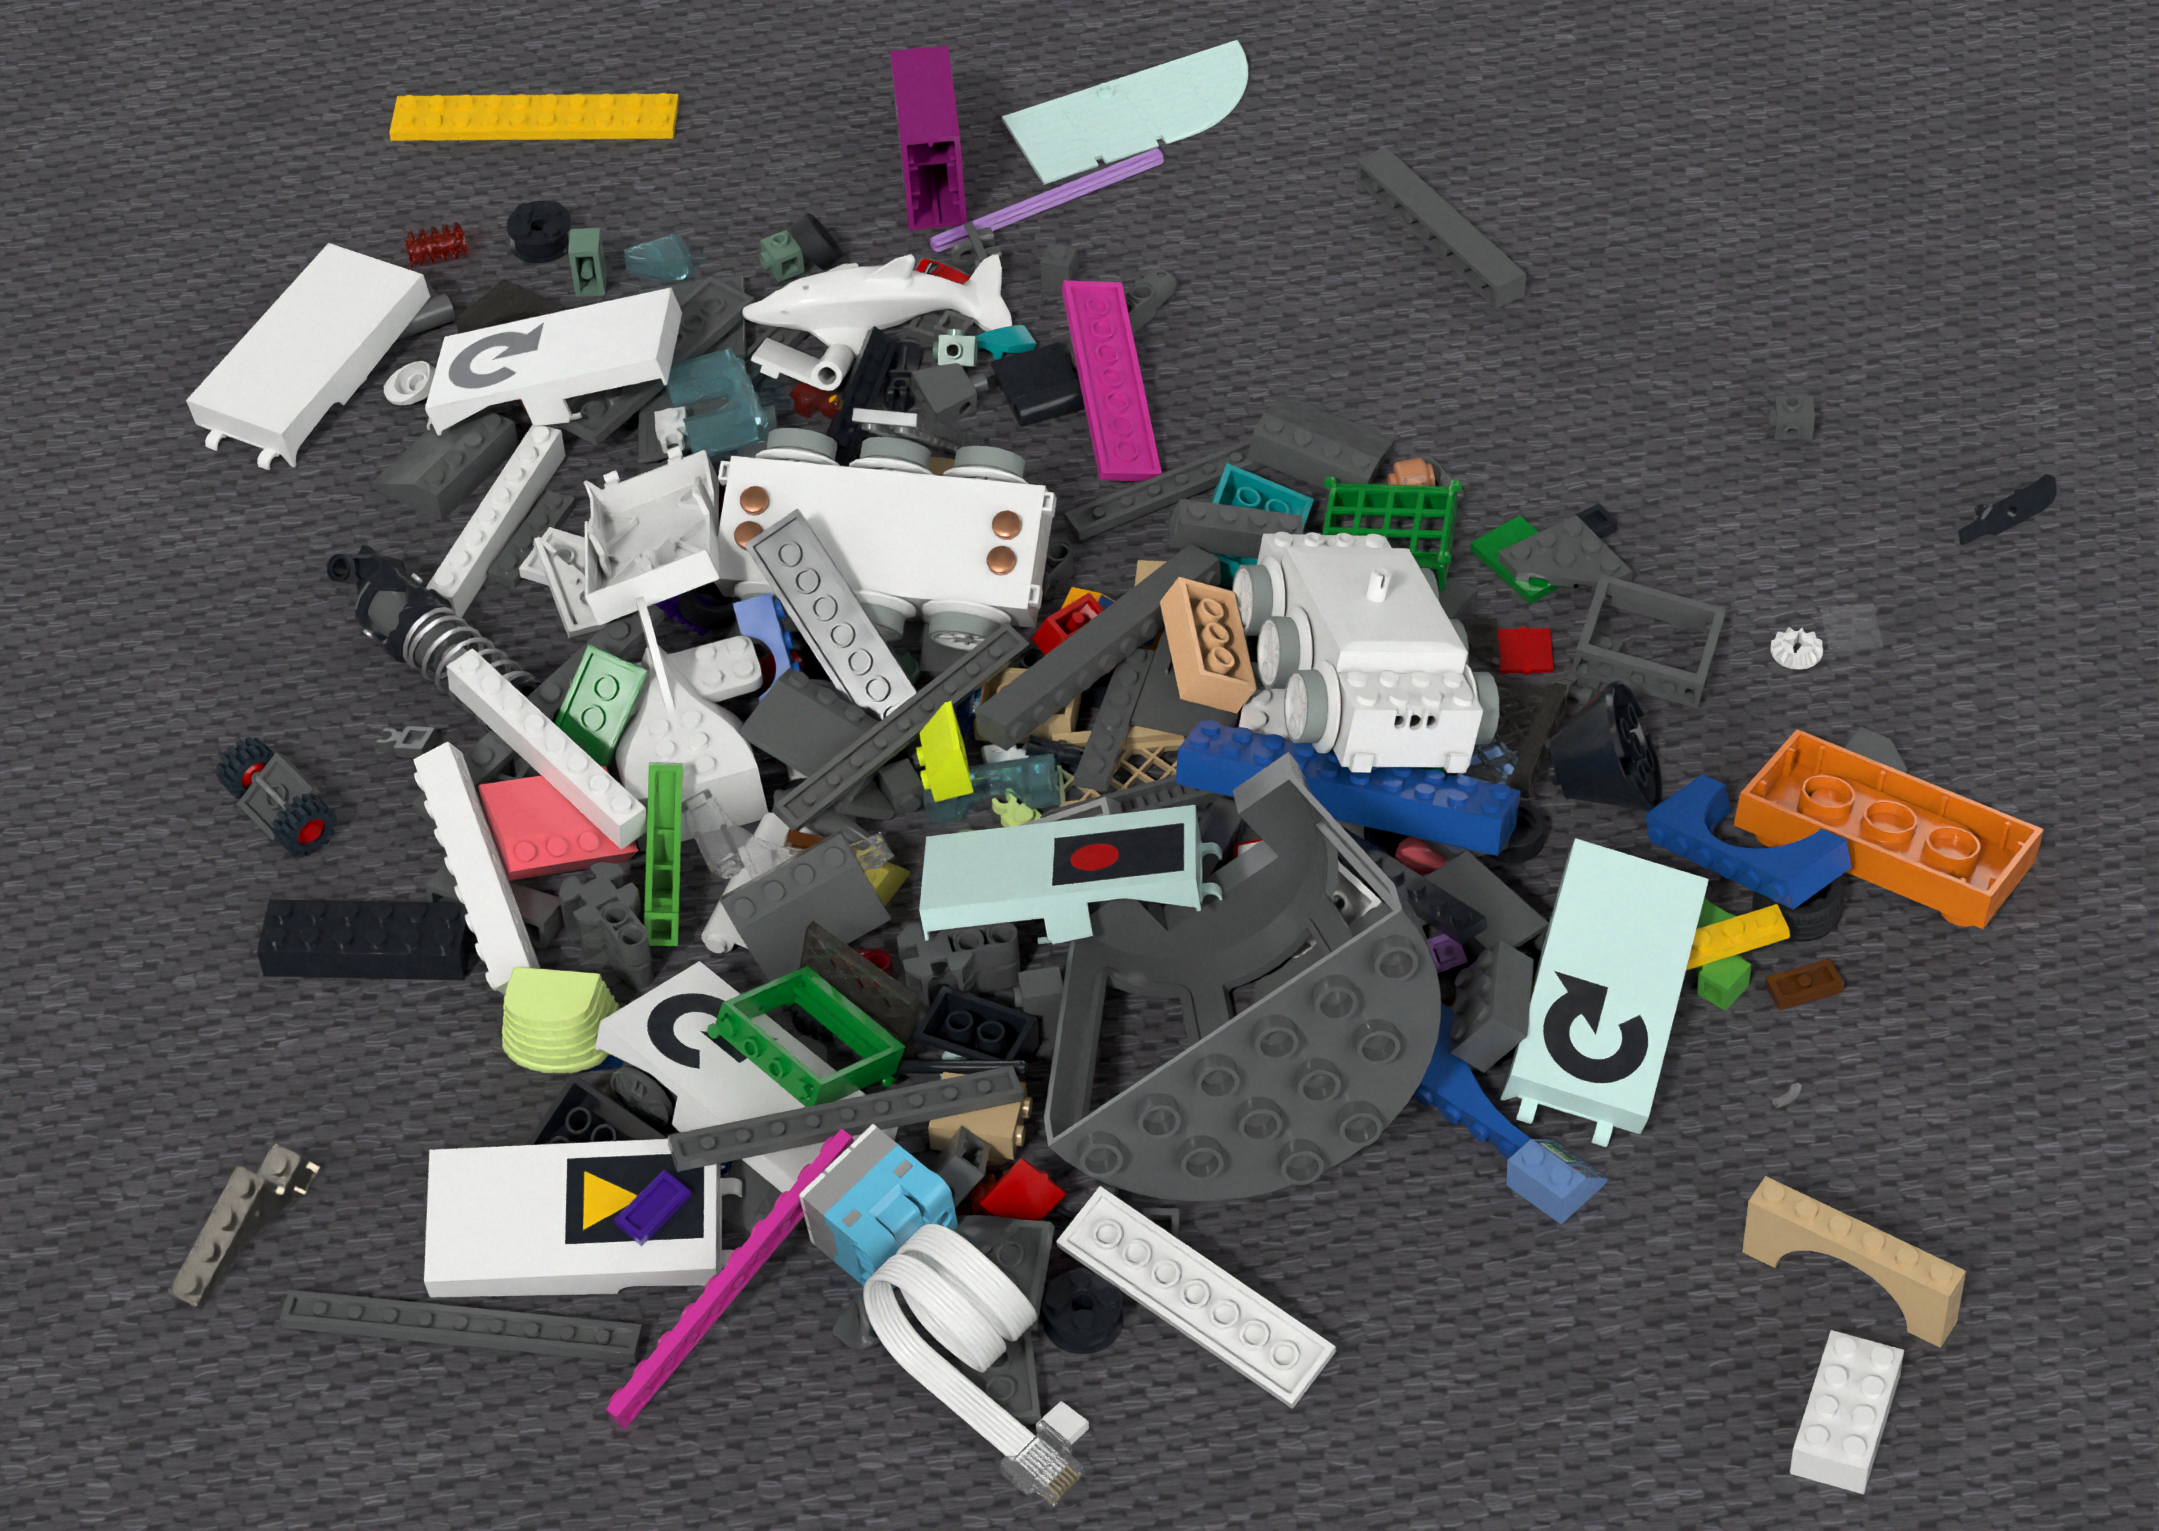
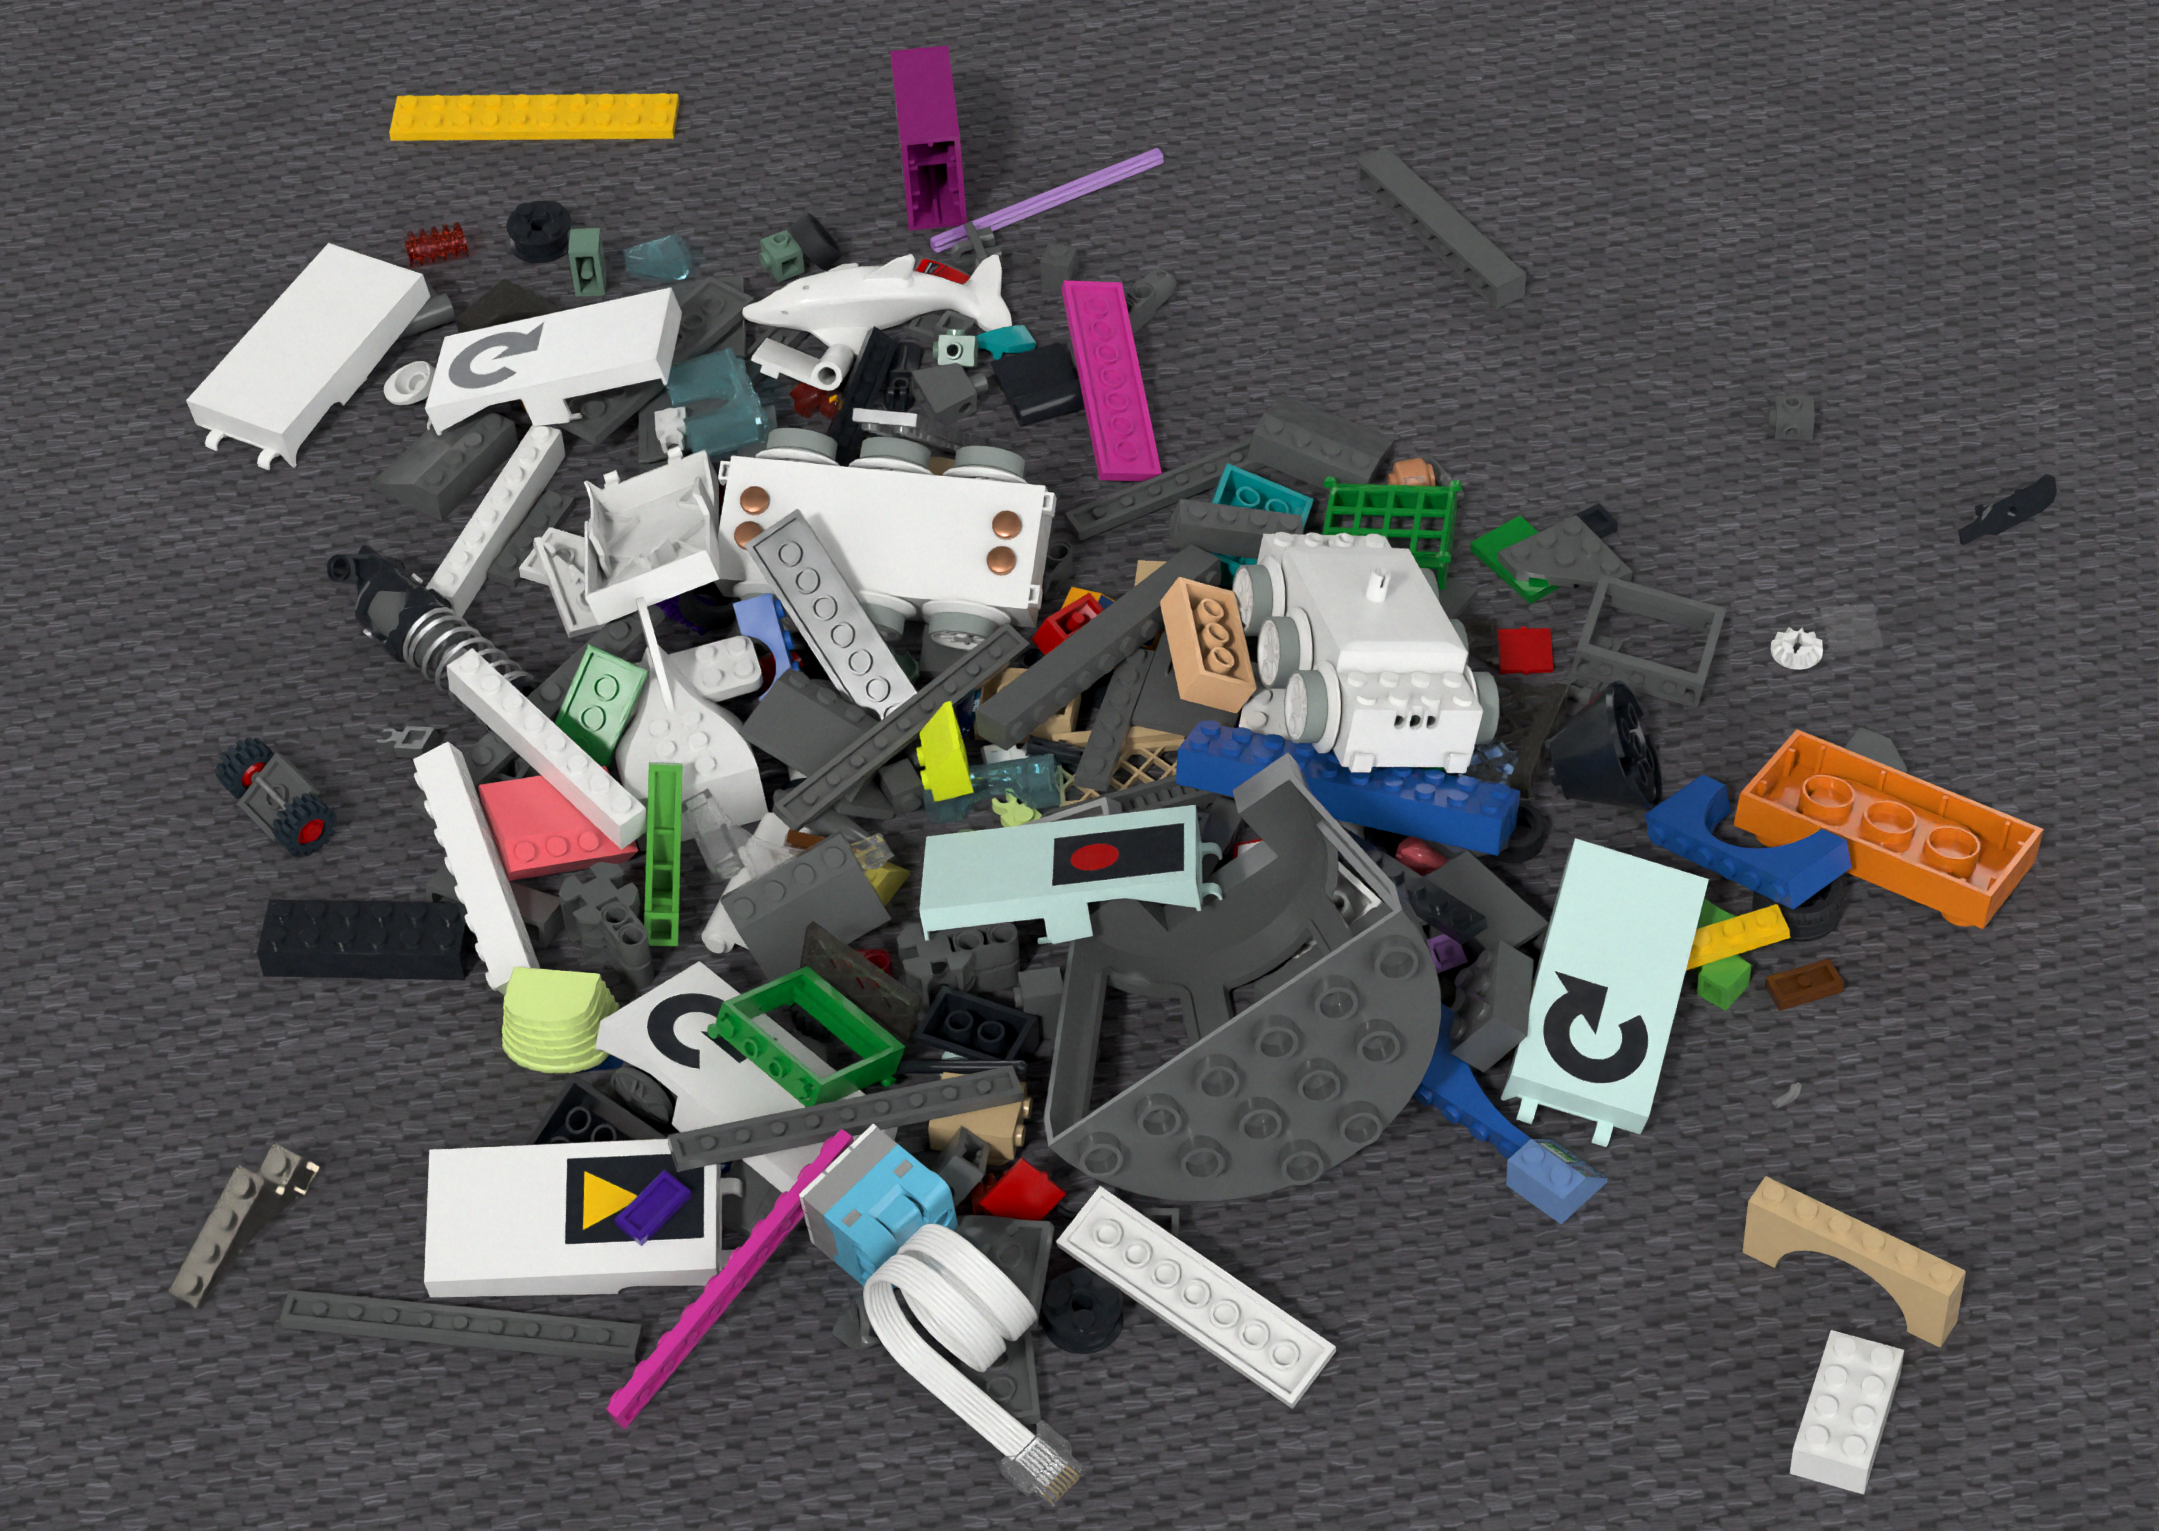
light aqua door [1002,40,1248,185] -> none
white tile [1036,1401,1089,1452] -> none

